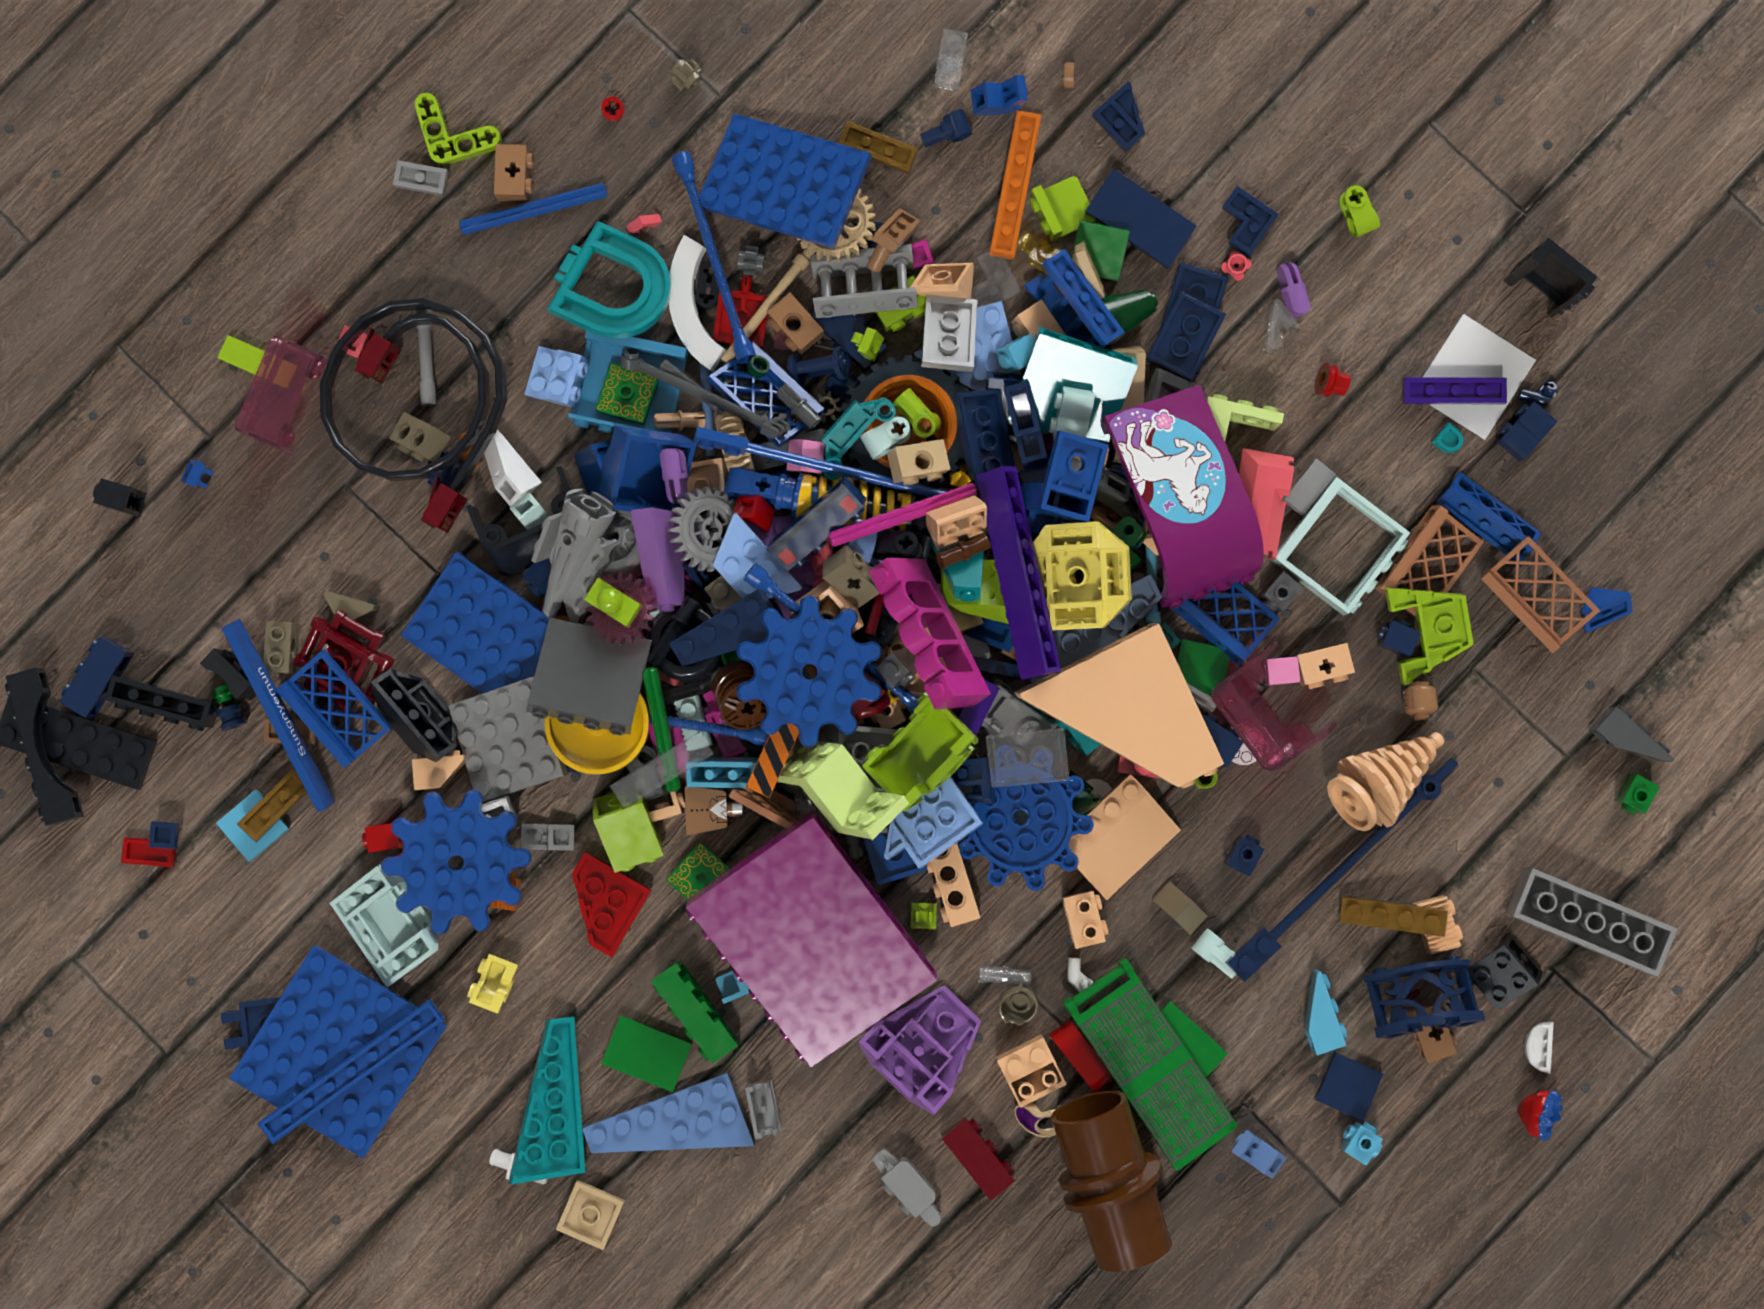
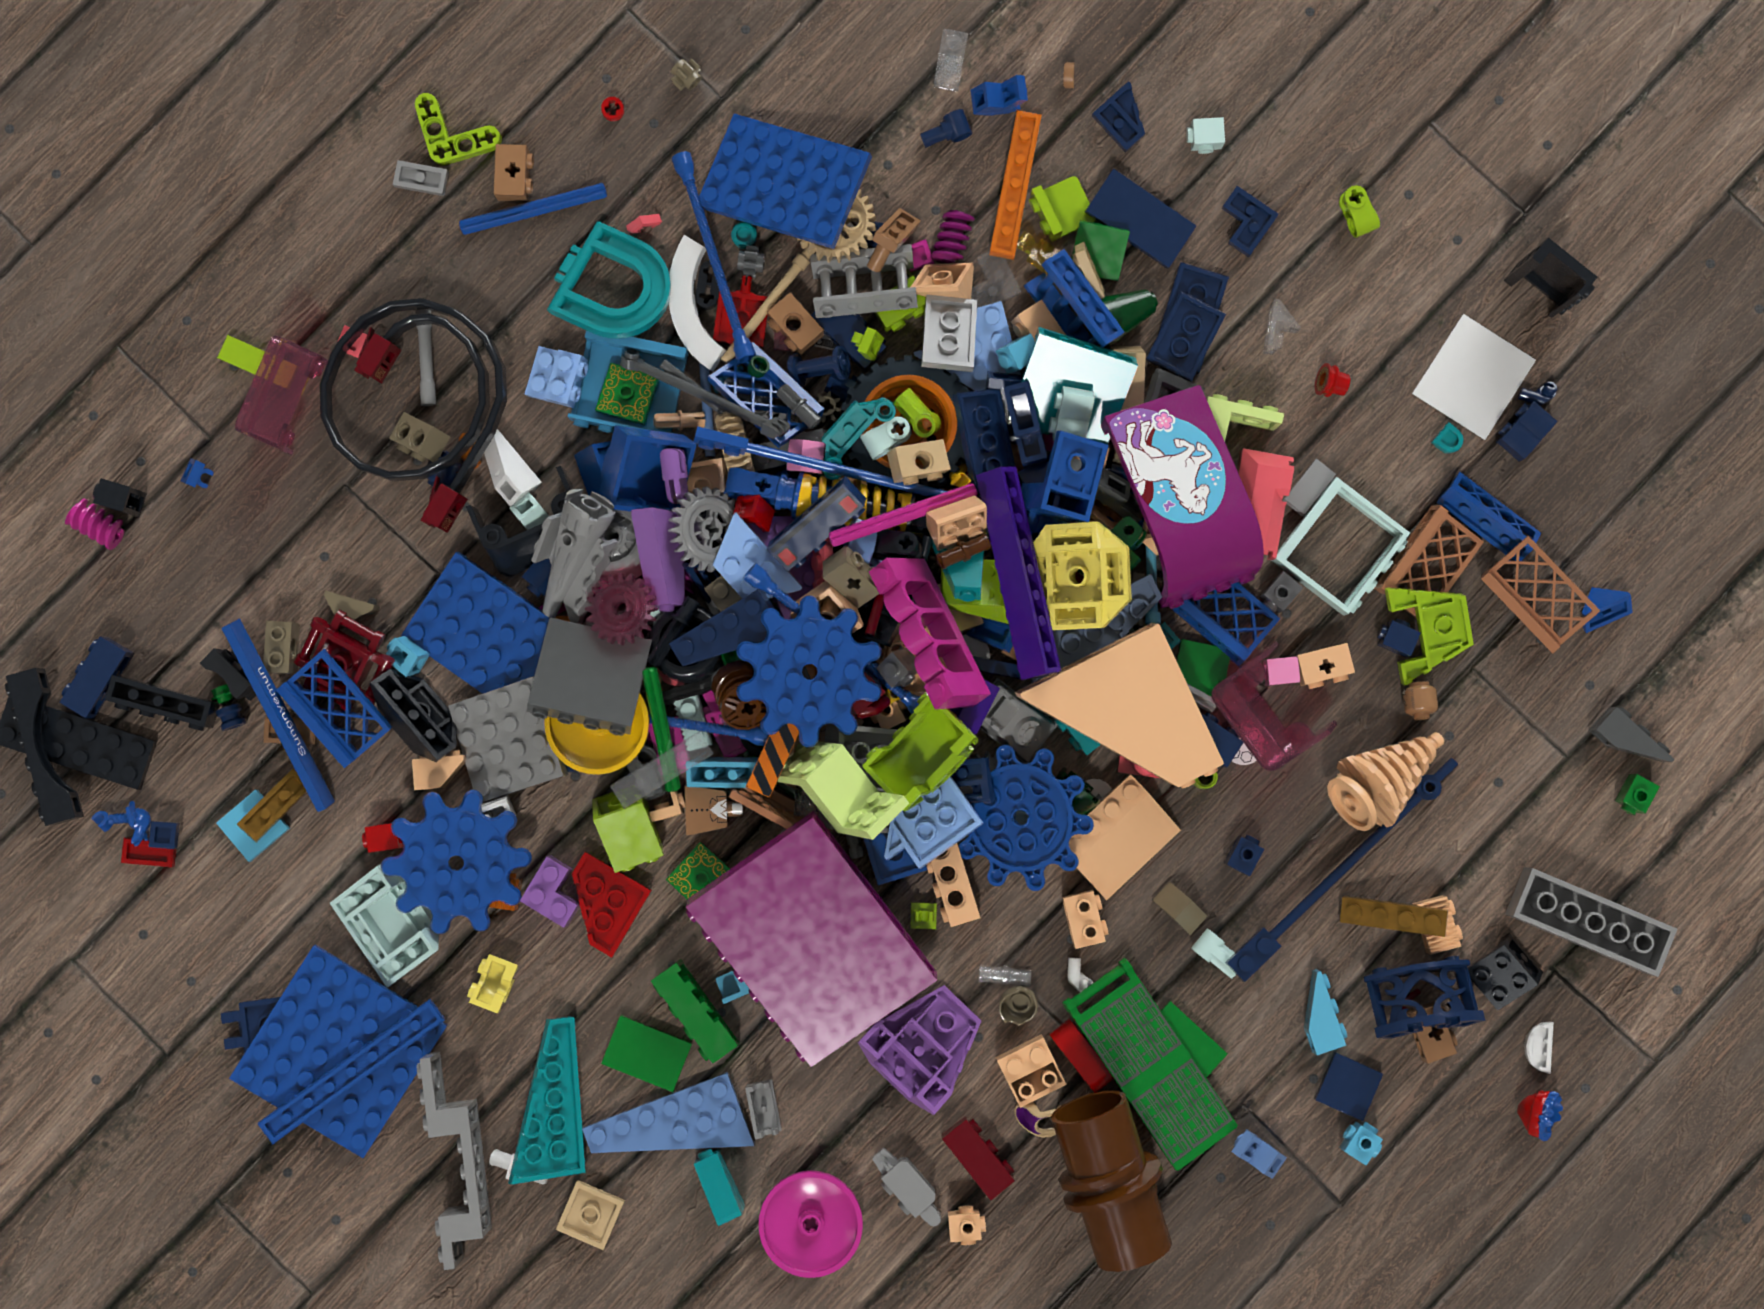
light grey slope [520,824,574,850] -> none
lime tile [584,578,643,628] -> none
pearl gold plate [838,121,918,174] -> none
clear tile [986,728,1070,788] -> none
coral plate [1221,251,1252,281] -> none
medium lavender arm [1277,262,1311,319] -> none
dark purple plate [1402,377,1507,405] -> none
none -> dark pink piece [65,498,125,550]
none -> blue piece [91,801,151,847]
none -> medium azure brick [386,636,430,677]
none -> light grey bracket [417,1051,492,1270]
none -> medium lavender brick [520,855,580,928]
none -> teal slope [694,1148,745,1226]
none -> teal tile [731,222,757,249]
none -> dark pink dish [759,1171,863,1278]
none -> magenta piece [931,210,975,264]
none -> light nougat brick [948,1205,986,1245]
none -> light aqua brick [1186,117,1225,154]

